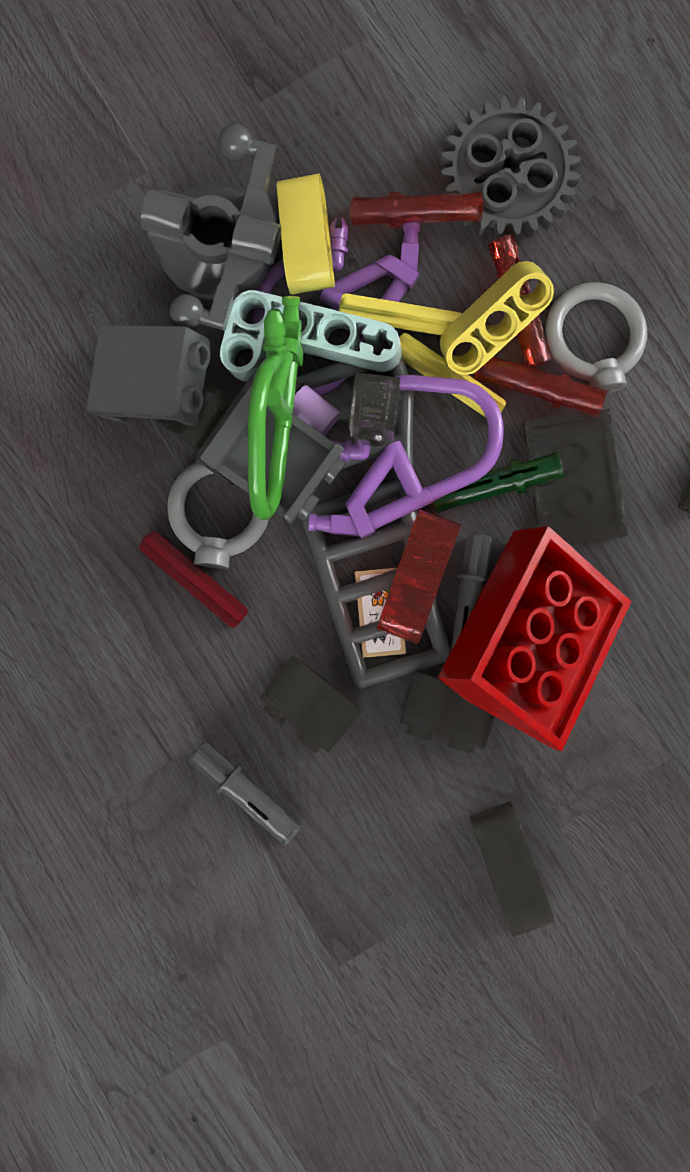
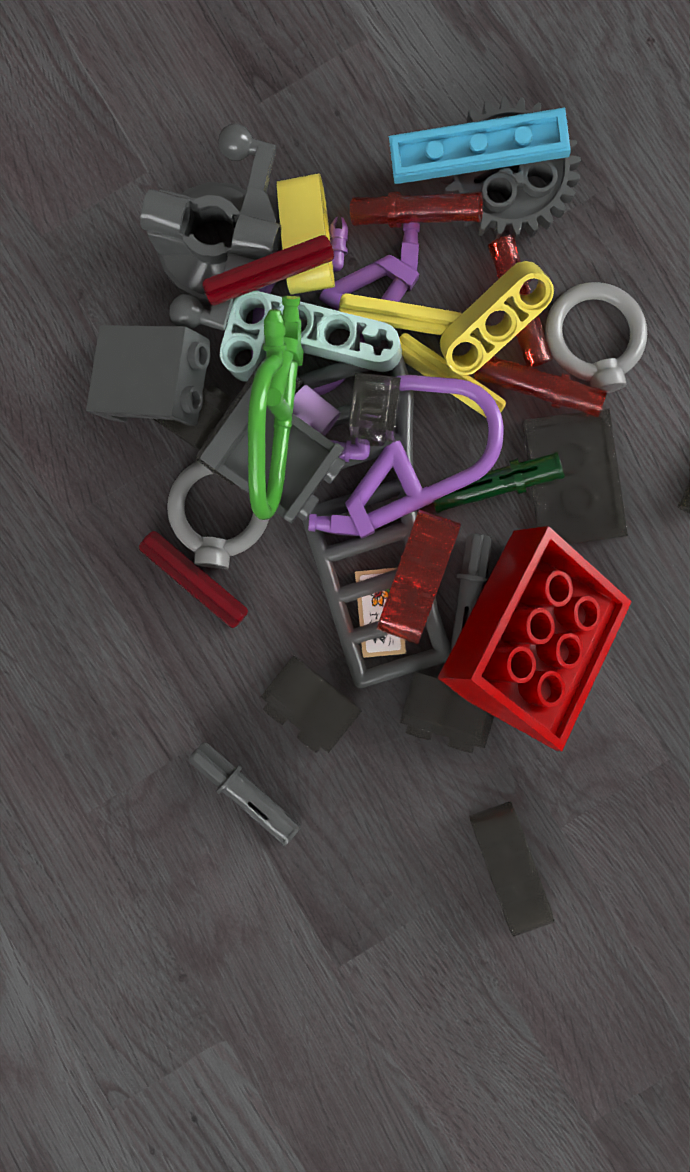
none -> dark red axle [203,235,334,305]
none -> medium azure tile [389,107,571,184]

